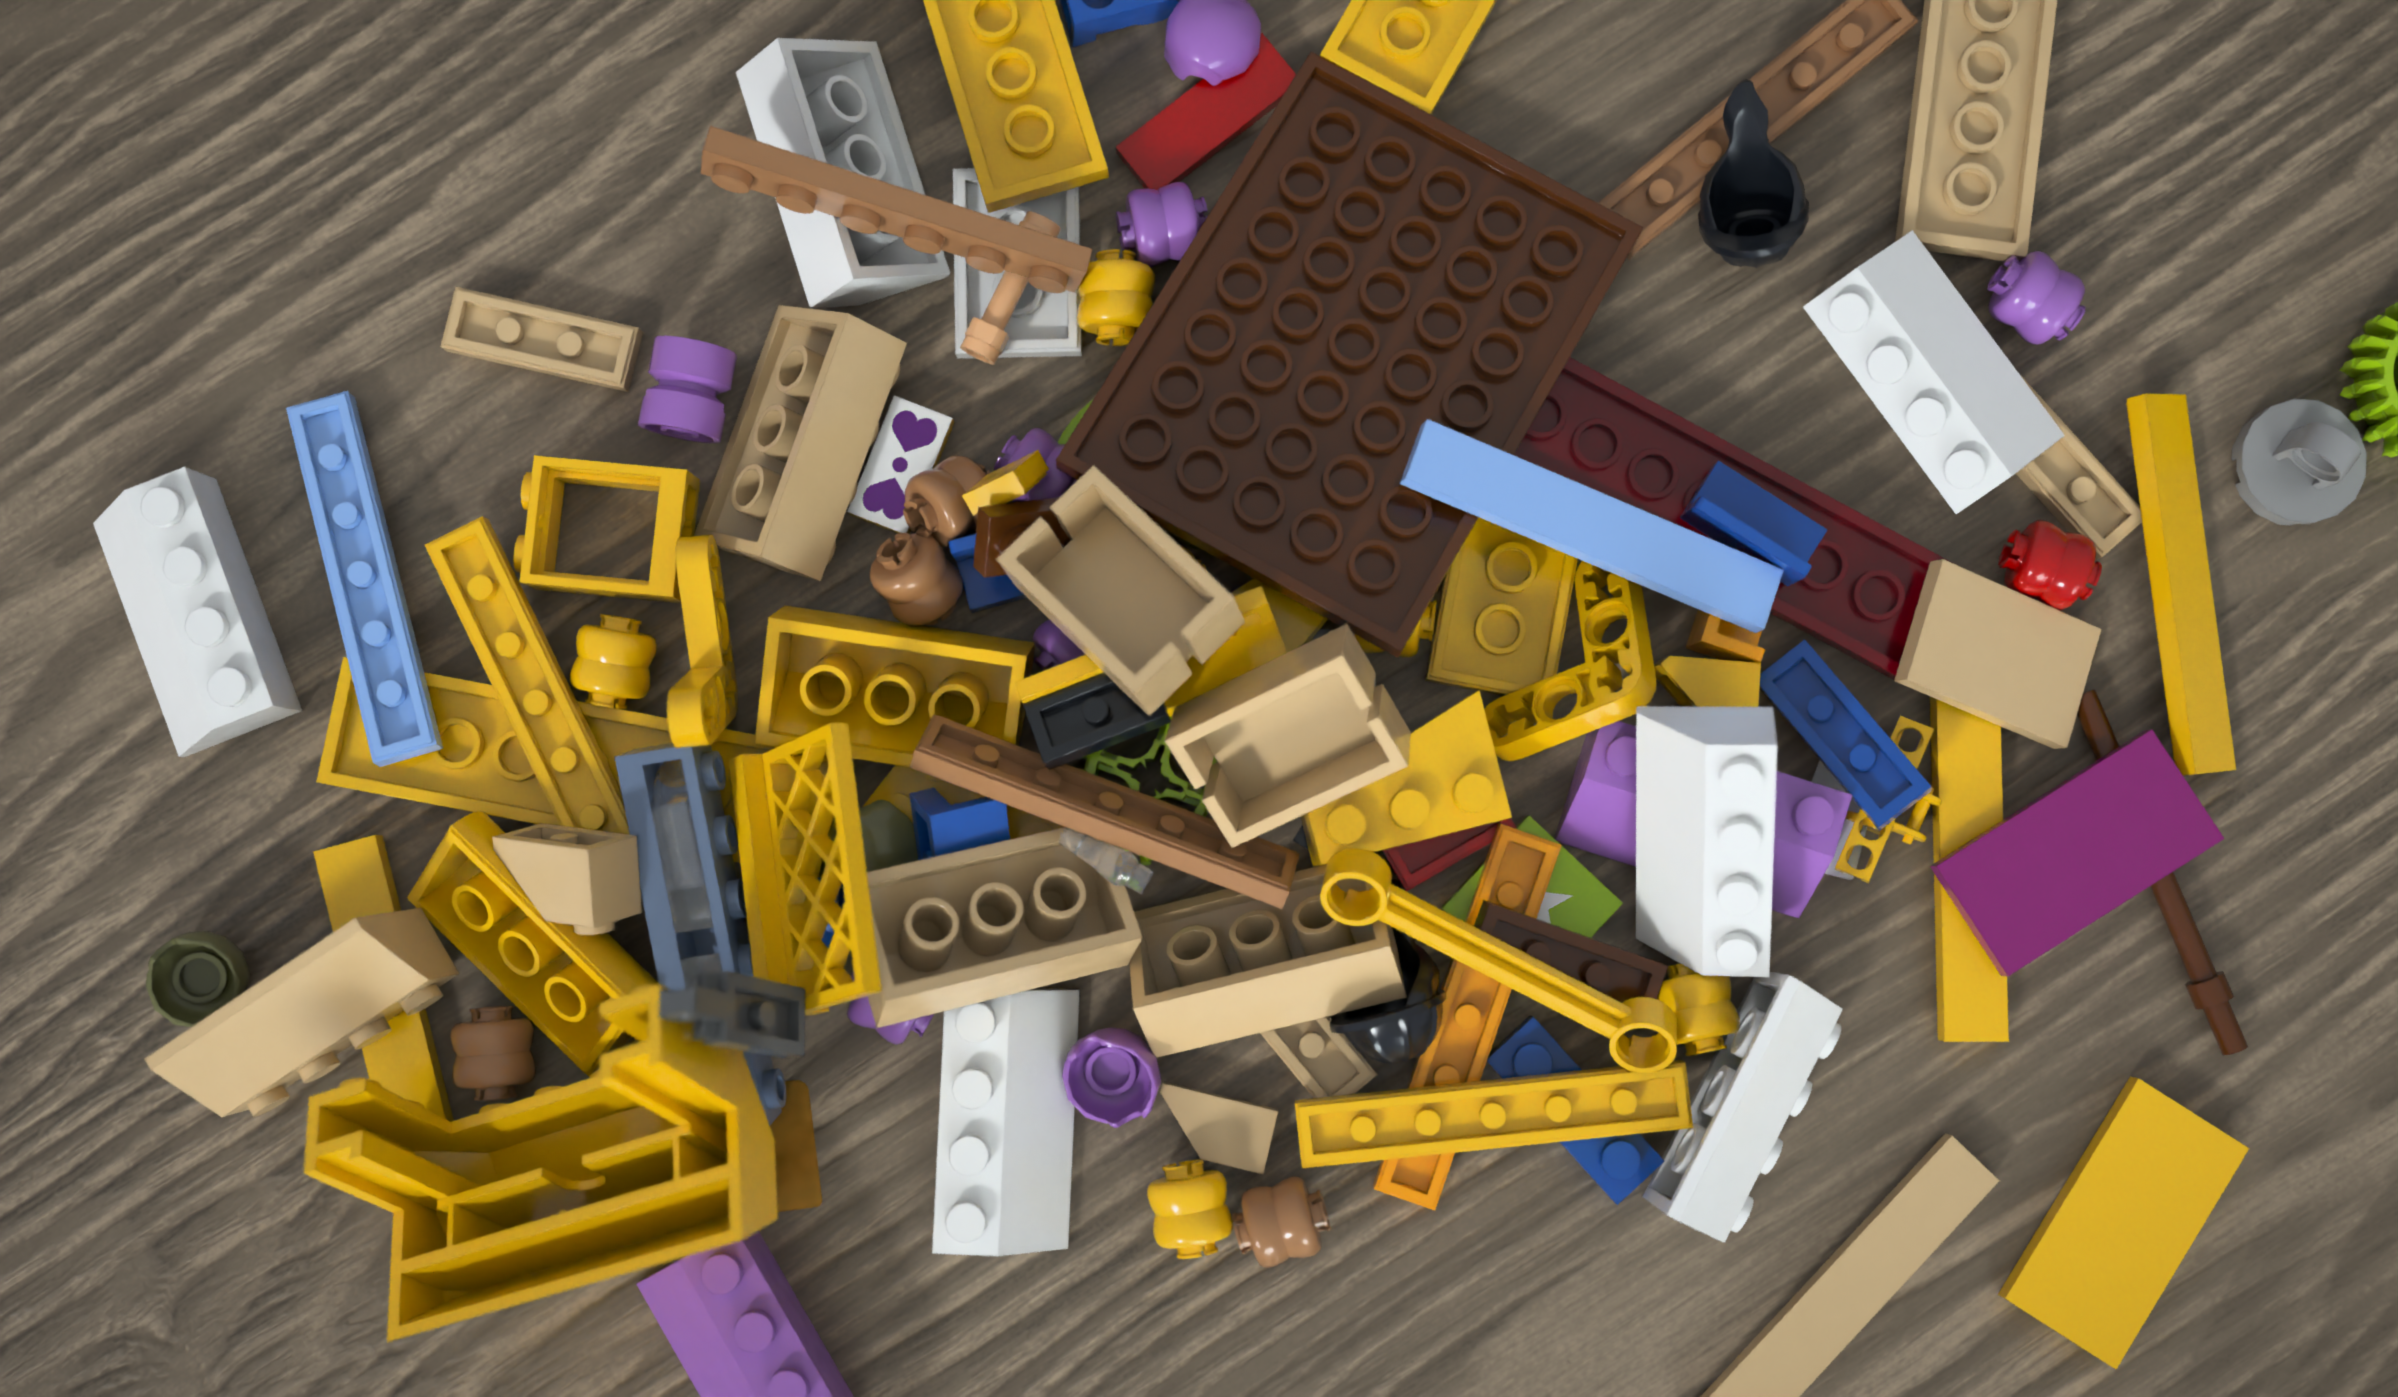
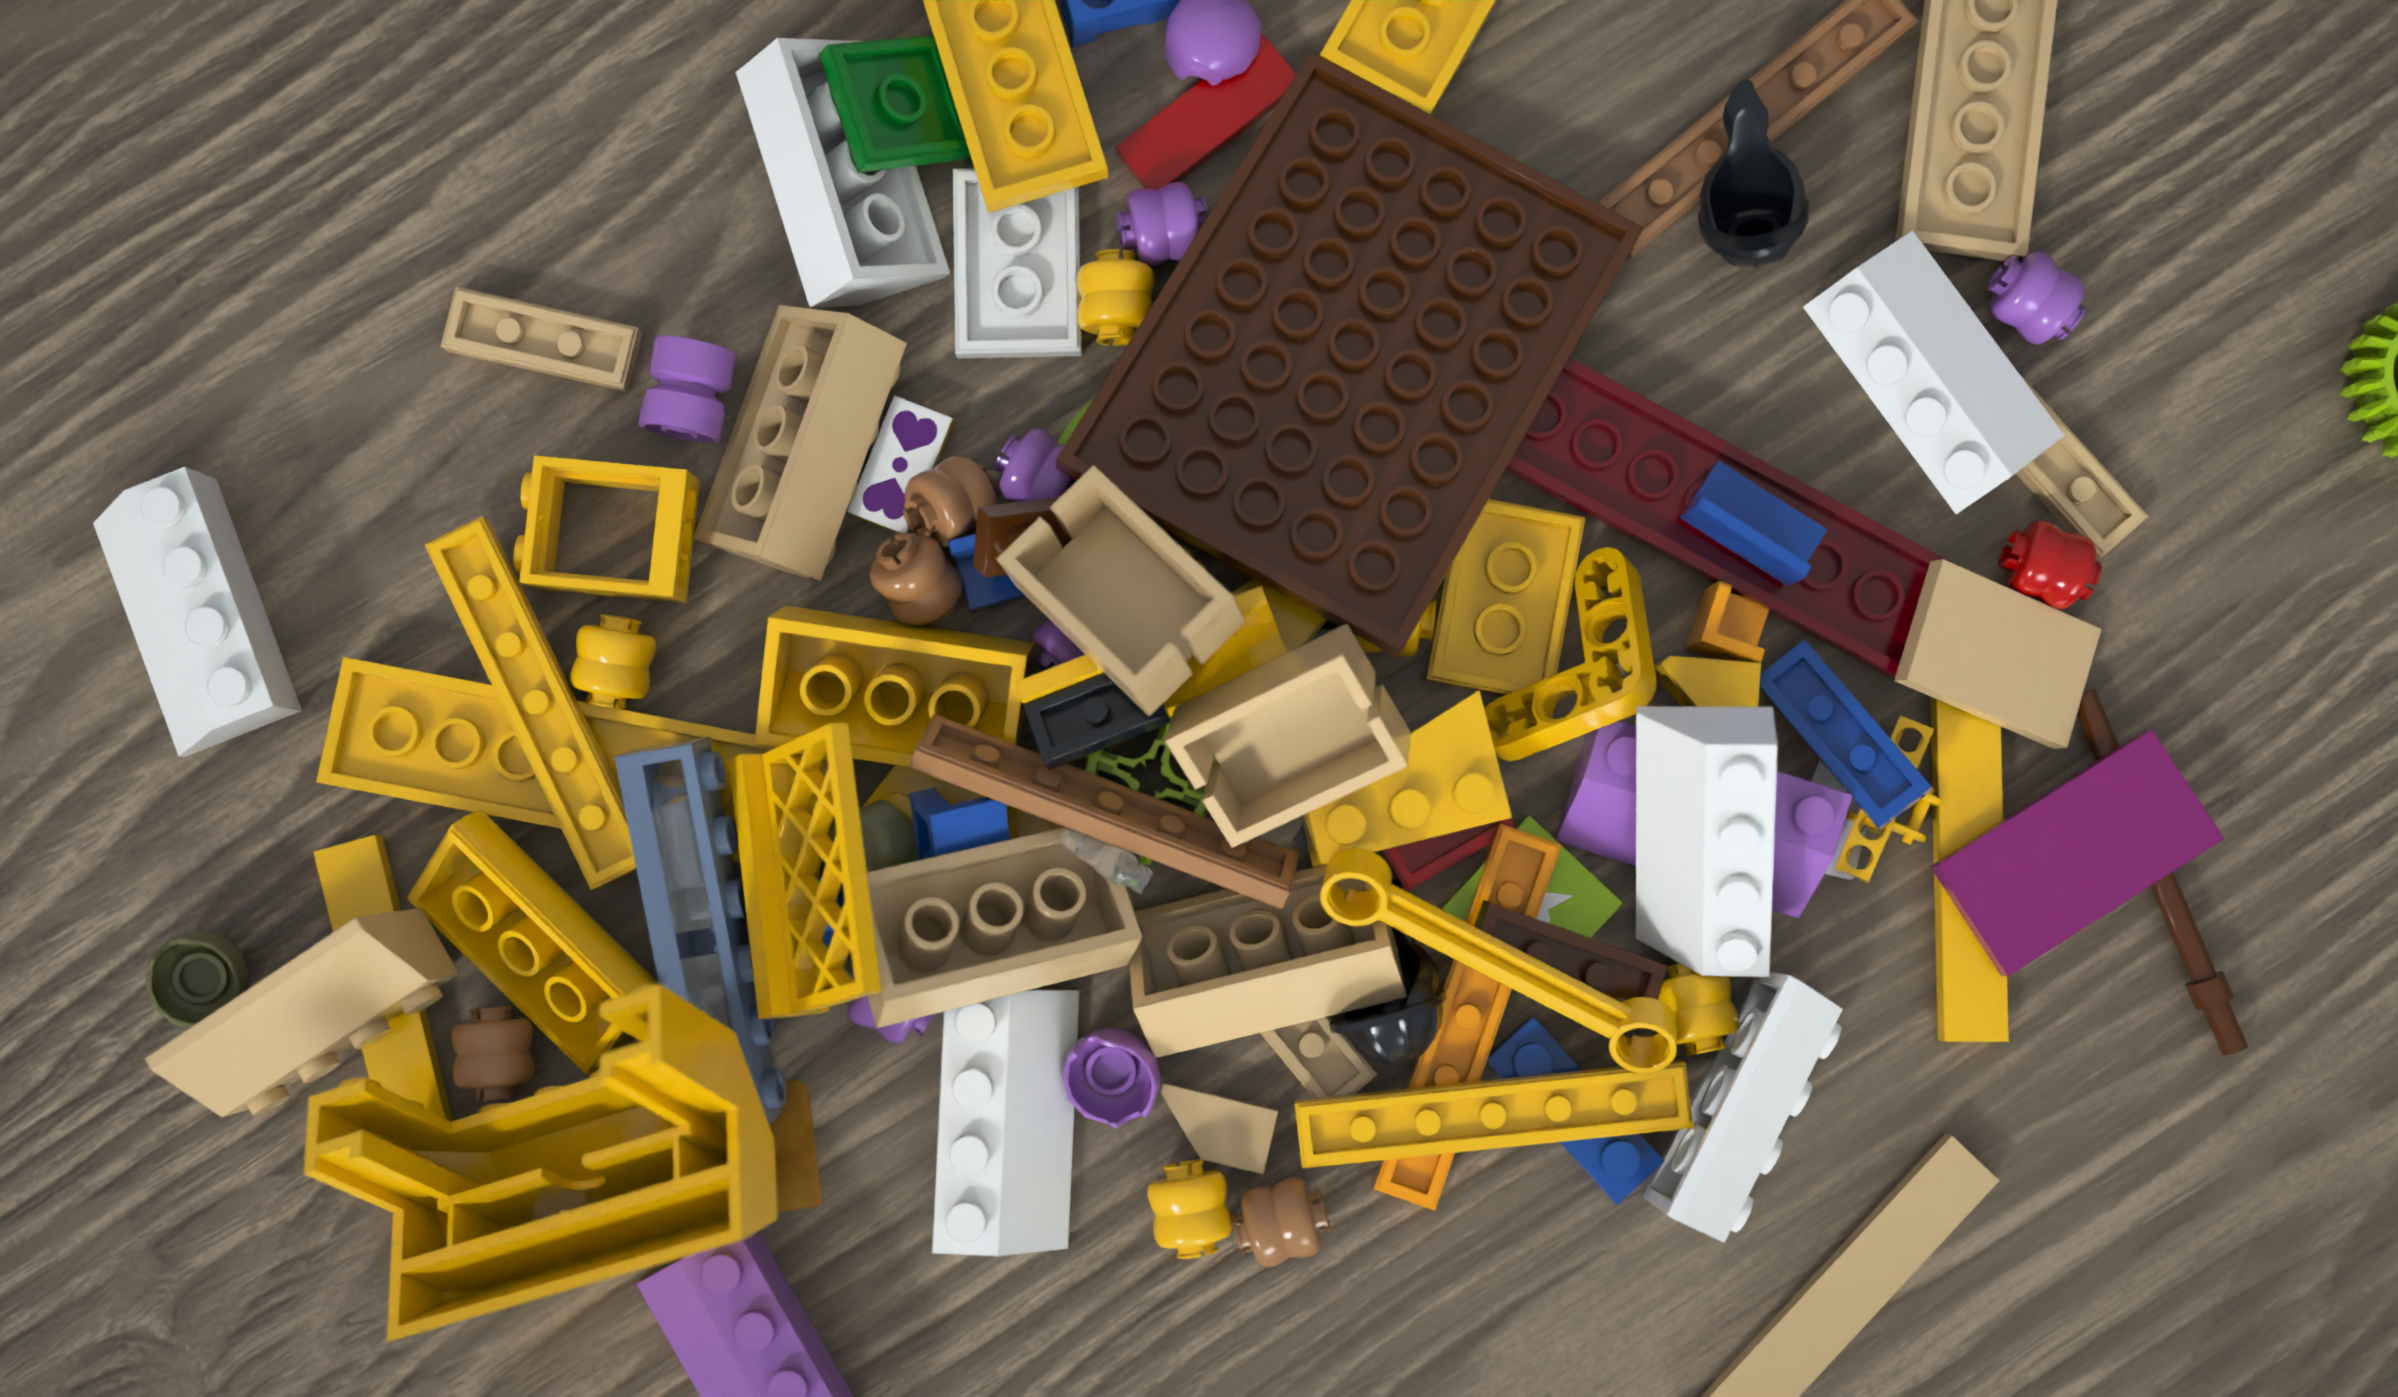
light blue tile [286,391,443,767] -> none
tan slope [492,823,642,935] -> none
dark grey hinge [659,971,805,1059] -> none
yellow beam [667,534,738,748] -> none
medium nougat plate [701,126,1093,293] -> none
light nougat bar [960,211,1061,365] -> none
yellow tile [962,450,1049,516] -> none
light blue tile [1400,419,1784,633] -> none
yellow tile [1998,1076,2250,1369] -> none
yellow tile [2126,393,2236,776] -> none
light grey tile [2231,399,2367,526] -> none
none -> green tile [819,35,970,173]

